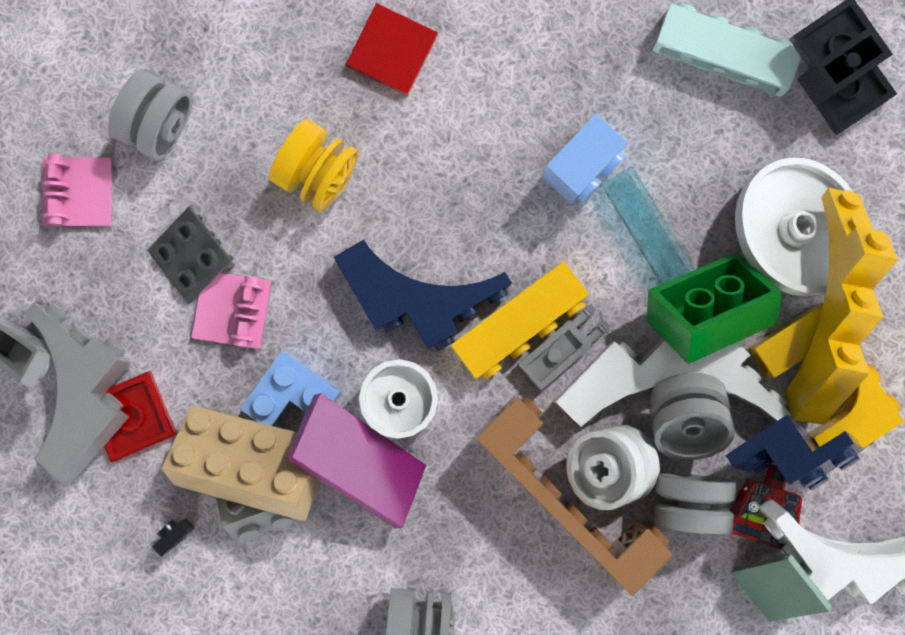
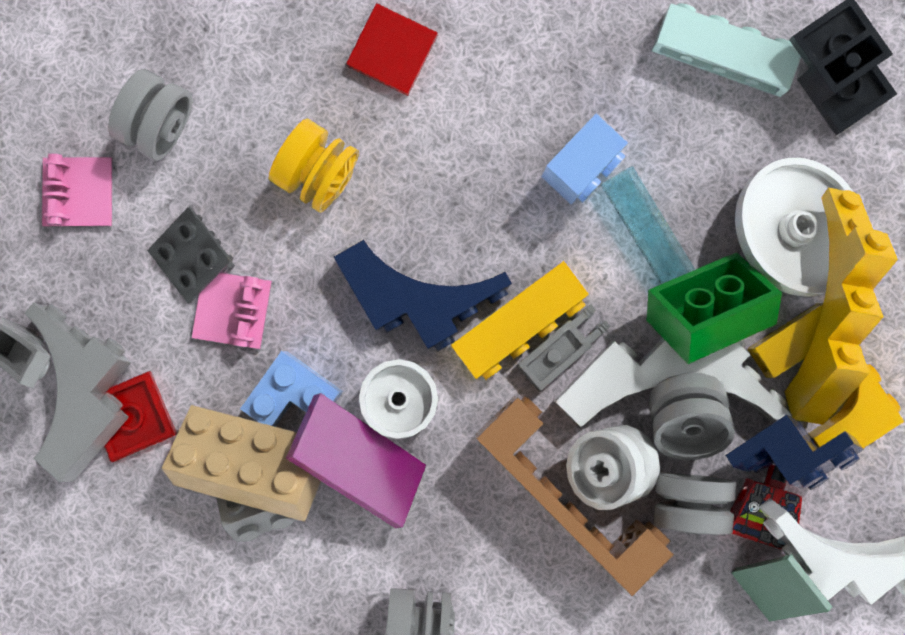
black plate [152,518,195,557] -> none

